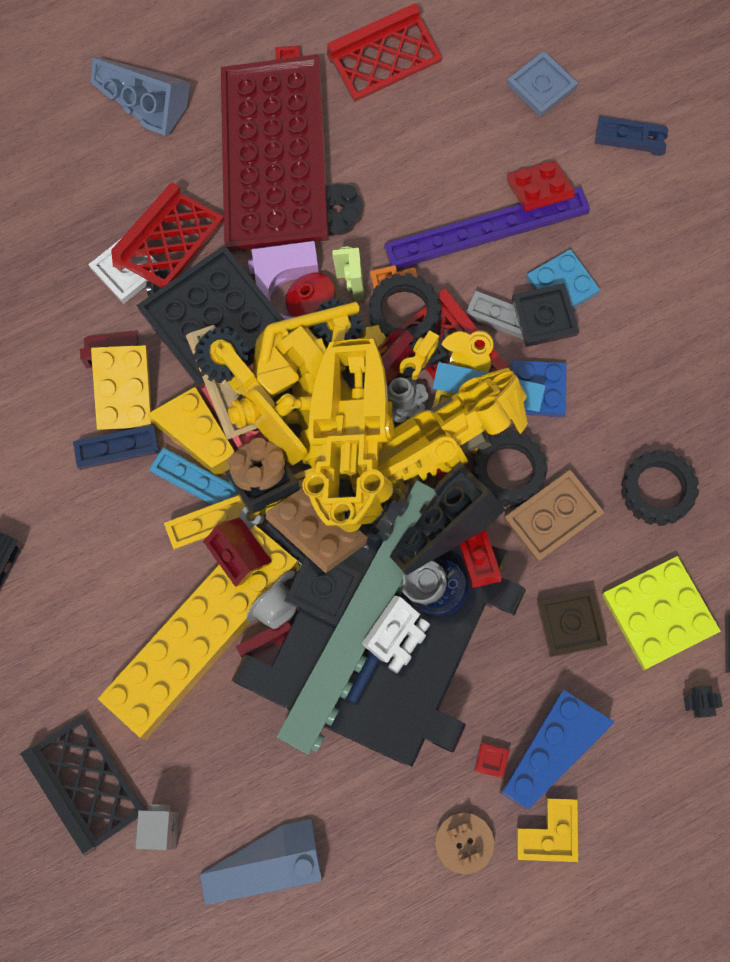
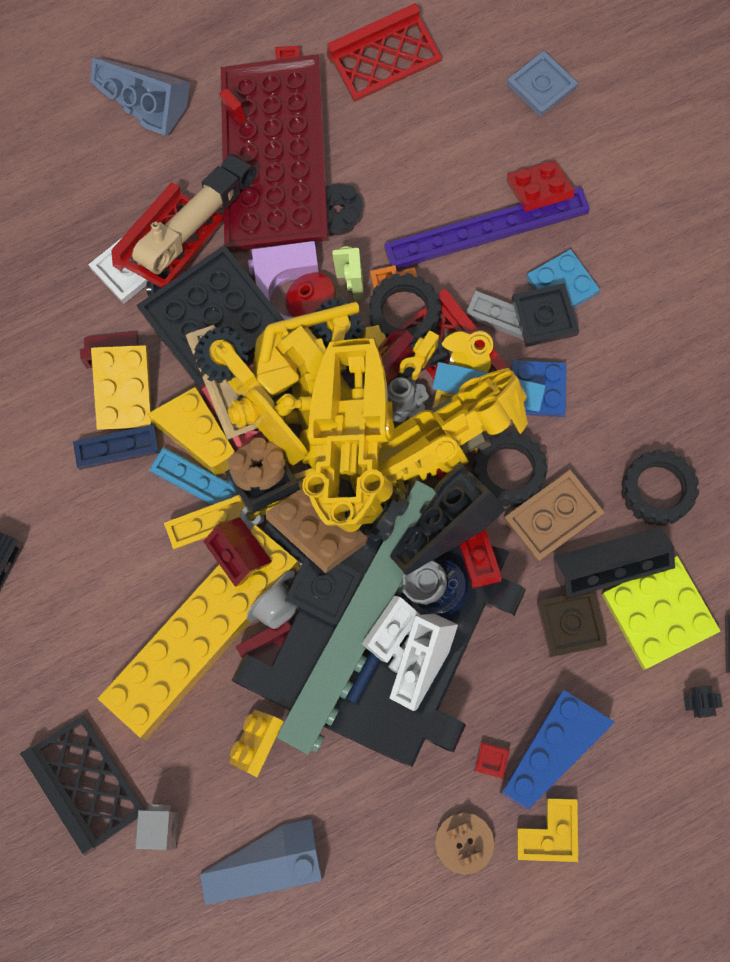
dark blue plate [594,116,668,156] -> none
none -> tan piece [132,154,256,274]
none -> red tile [219,89,246,124]
none -> yellow plate [229,709,284,777]
none -> white slope [390,613,458,711]
none -> black brick [553,527,675,599]

